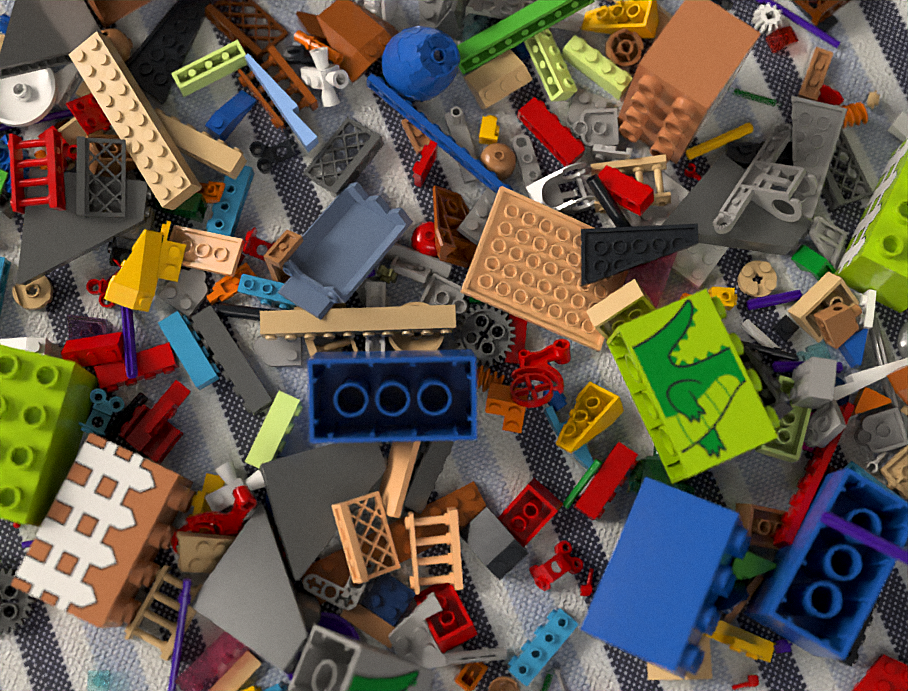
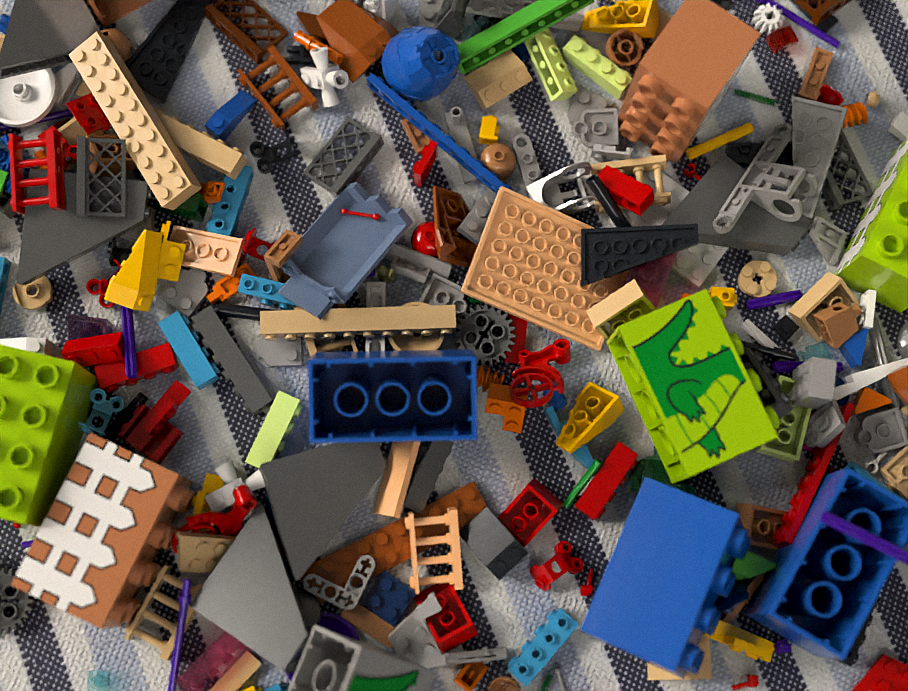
yellowish green brick [171,40,247,97] -> none
light blue slope [245,54,319,152] -> none
light nougat fence [331,491,400,583] -> none
red brick [517,97,585,167] -> none
green slope [791,244,836,281] -> none
none -> red hinge [341,209,380,221]

